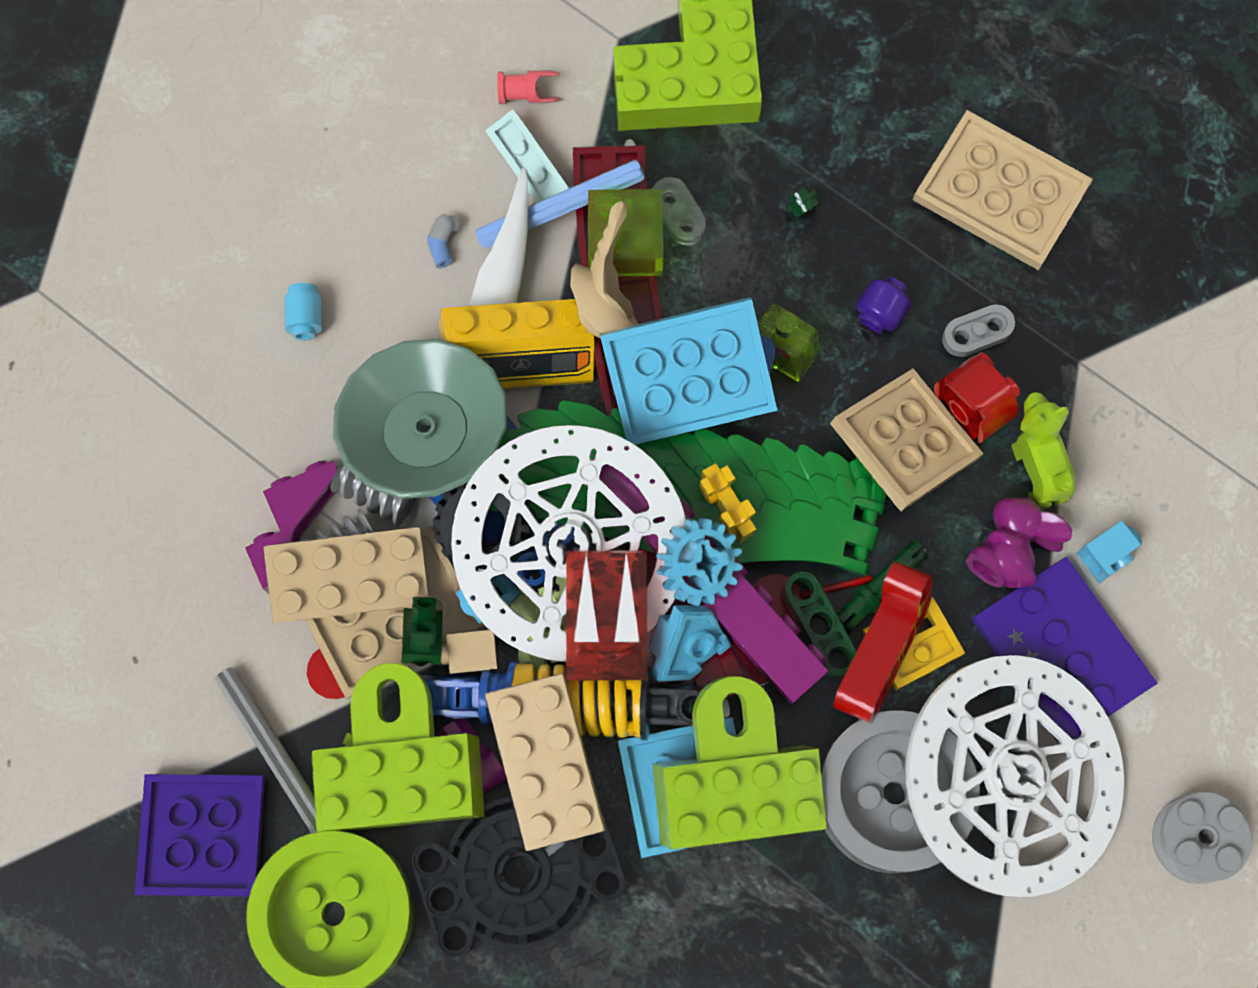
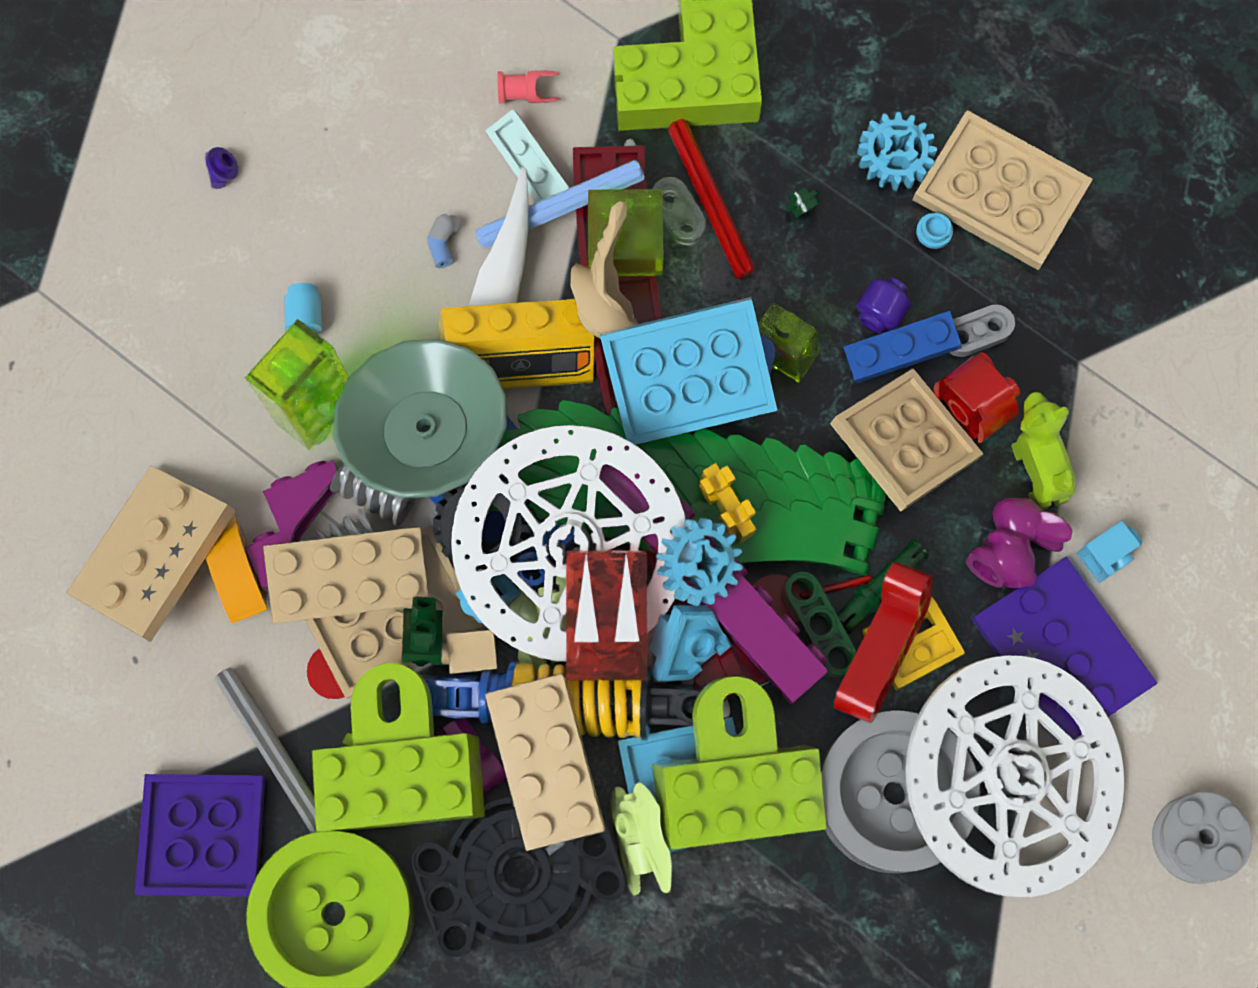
none -> tan plate [66,465,236,642]
none -> dark purple plate [205,147,238,189]
none -> light orange brick [206,515,268,624]
none -> clear neon green brick [244,319,348,450]
none -> yellowish green piece [608,782,672,896]
none -> red axle [669,119,754,279]
none -> blue plate [844,311,962,384]
none -> medium azure gear [857,112,937,190]
none -> medium azure plate [916,213,953,249]

